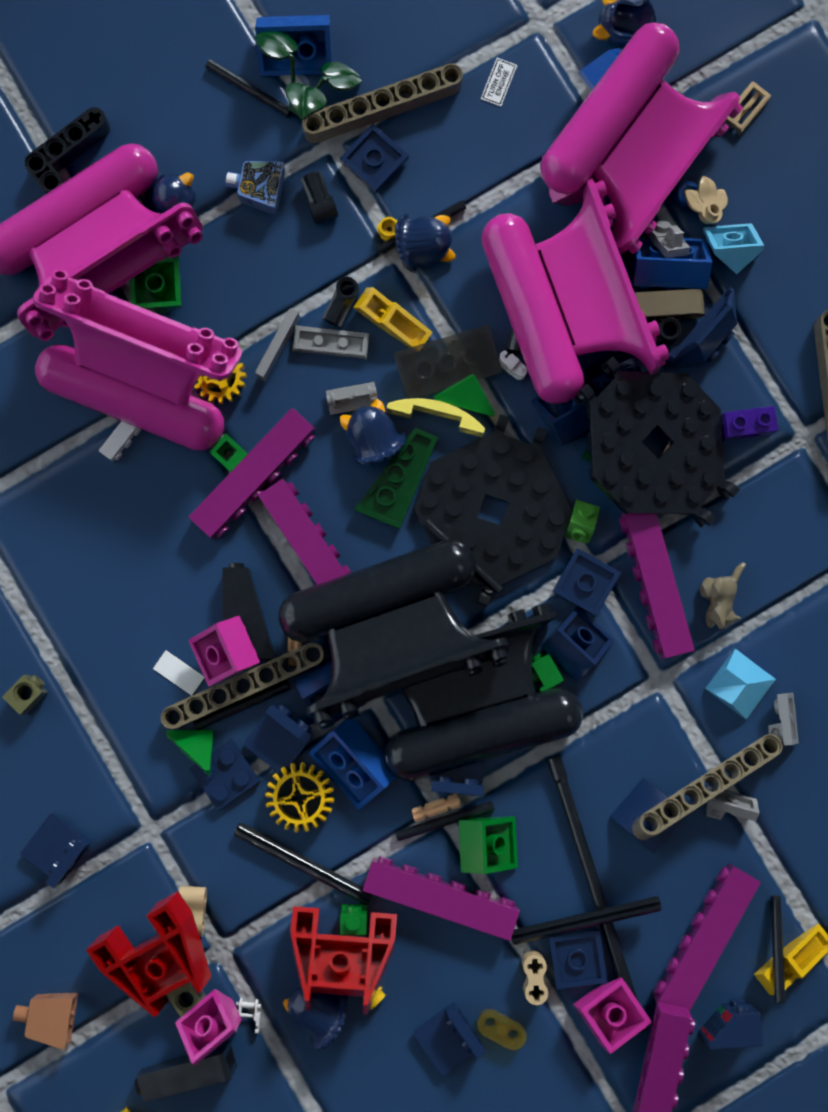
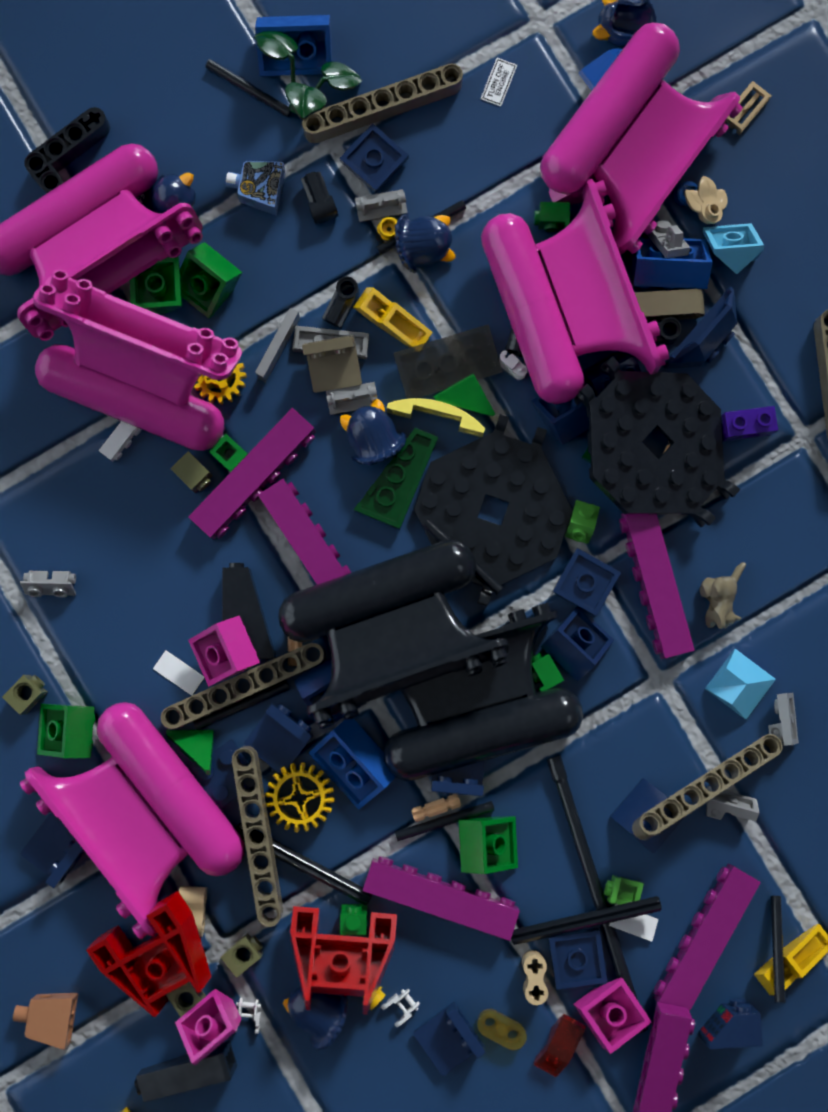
none -> light grey hinge [20,570,76,598]
none -> dark pink piece [20,702,245,939]
none -> green slope [37,704,95,758]
none -> olive brick [170,451,212,493]
none -> green slope [180,242,242,318]
none -> olive brick [220,933,263,978]
none -> dark tan beam [232,746,283,927]
none -> dark tan bracket [302,335,362,393]
none -> light grey hinge [355,189,407,222]
none -> white piece [381,988,420,1028]
none -> green brick [534,202,570,233]
none -> clear red slope [534,1014,586,1077]
none -> bright green bracket [604,874,644,905]
none -> white sticker [609,903,659,942]

